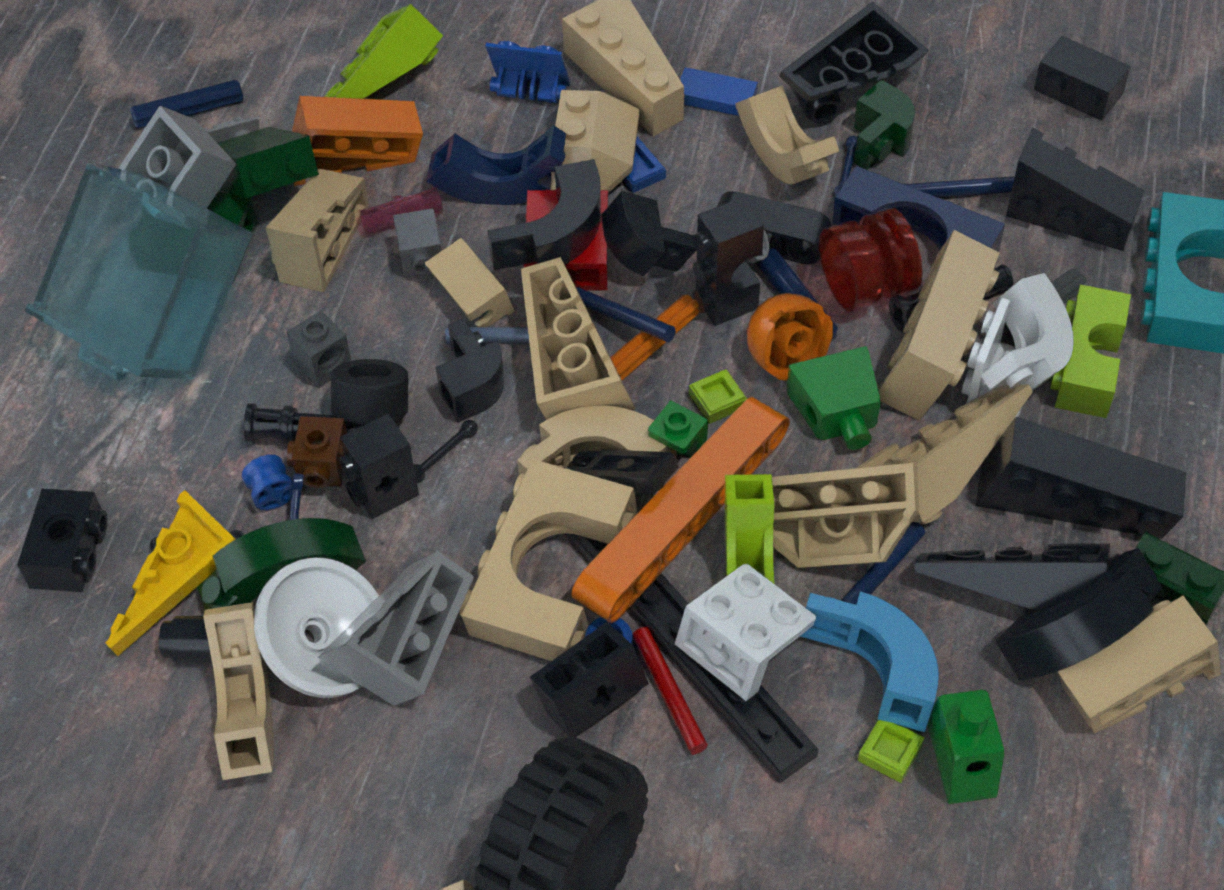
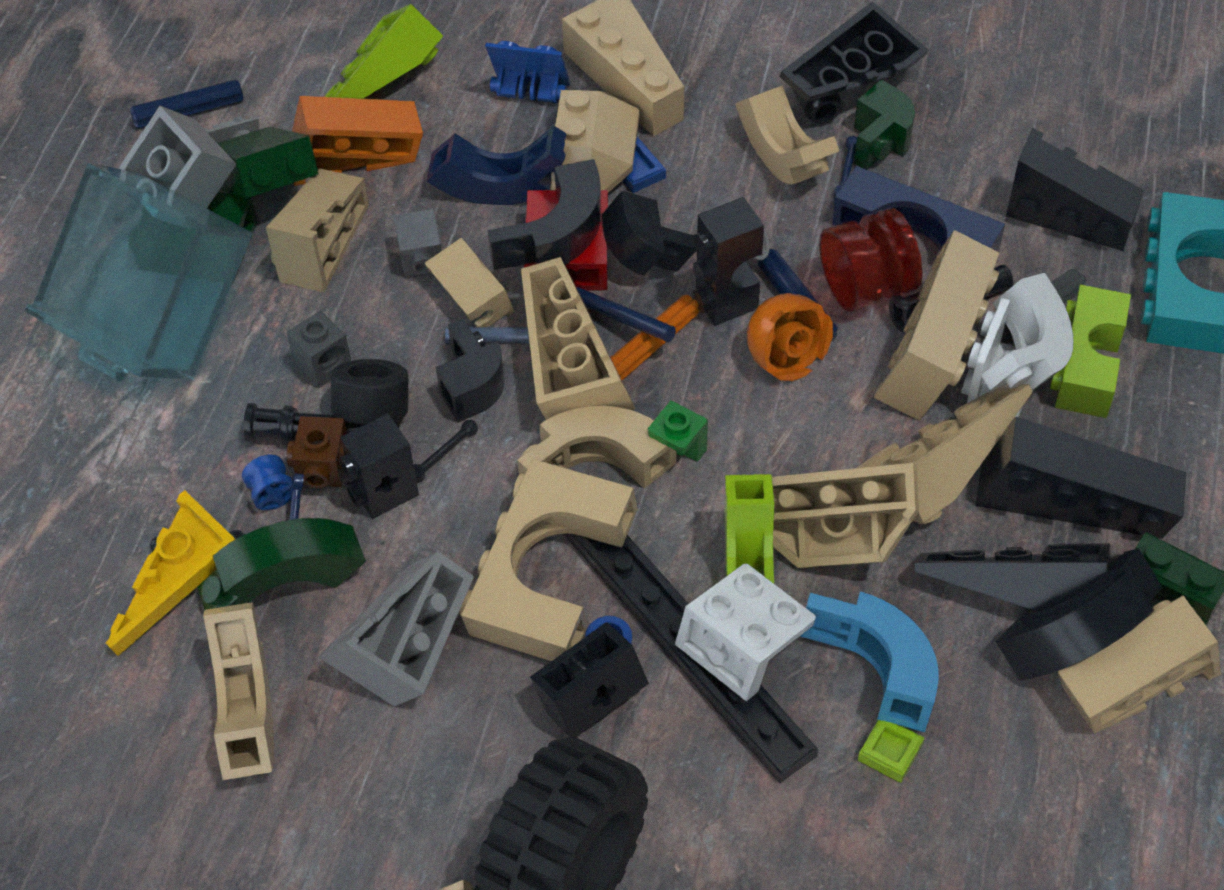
black brick [17,488,108,593] -> none
black brick [159,616,212,663] -> none
white dish [254,558,379,698] -> none
clear pink pin [359,187,443,235] -> none
black hinge [564,449,679,495] -> none
orange beam [571,397,790,623] -> none
red bar [632,627,708,755] -> none
blue tile [680,67,758,116] -> none
lime tile [689,369,747,424] -> none
black beam [717,191,832,265] -> none
green torso [786,346,880,450] -> none
dark blue bar [841,522,926,605] -> none
dark blue bar [904,176,1015,198] -> none
green torso [927,689,1005,804] -> none
black brick [1034,36,1131,121] -> none

